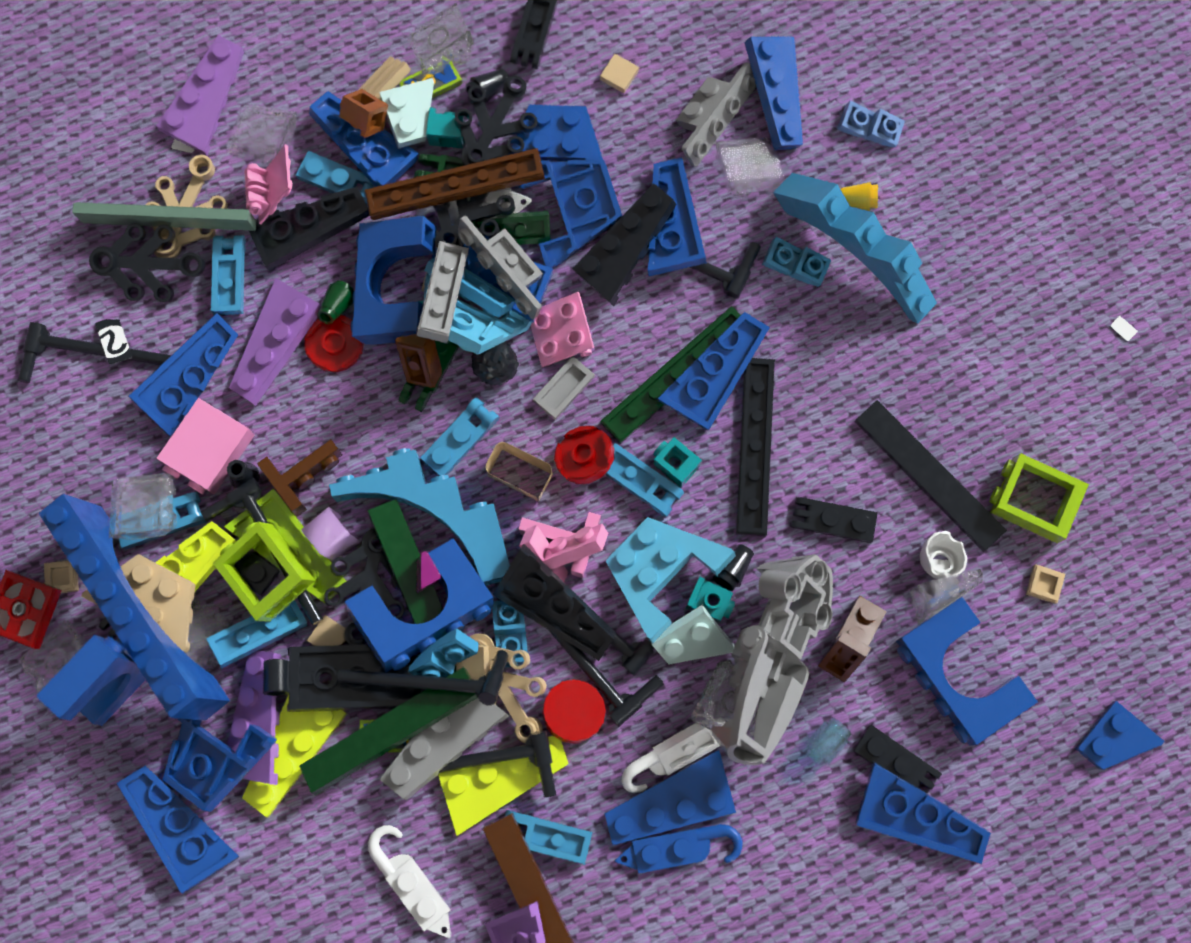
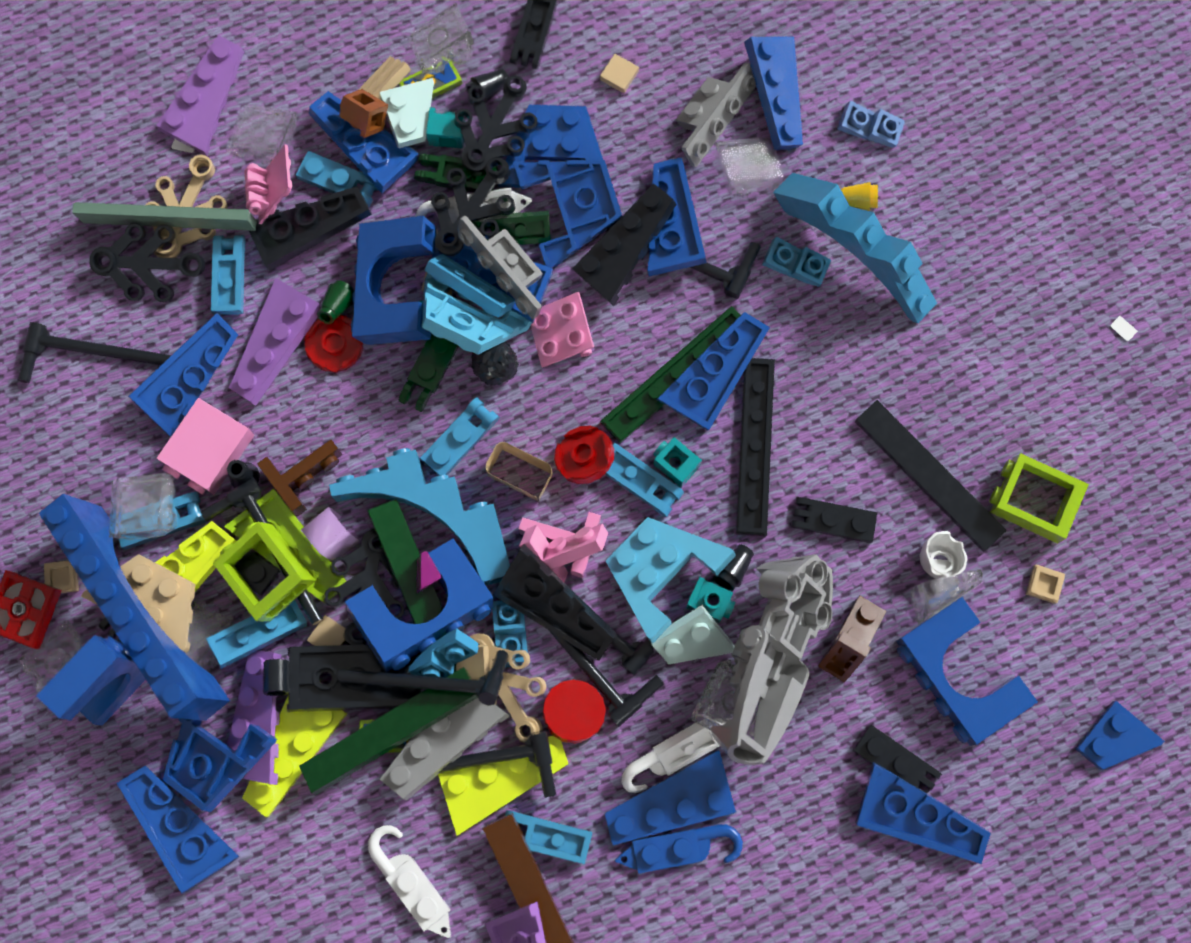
sticker [95,319,132,365] -> none
reddish brown tile [365,148,545,220] -> none
reddish brown slope [395,334,442,388] -> none
light grey tile [416,241,469,343] -> none
light grey tile [533,356,595,420] -> none
clear light blue brick [805,717,851,765] -> none

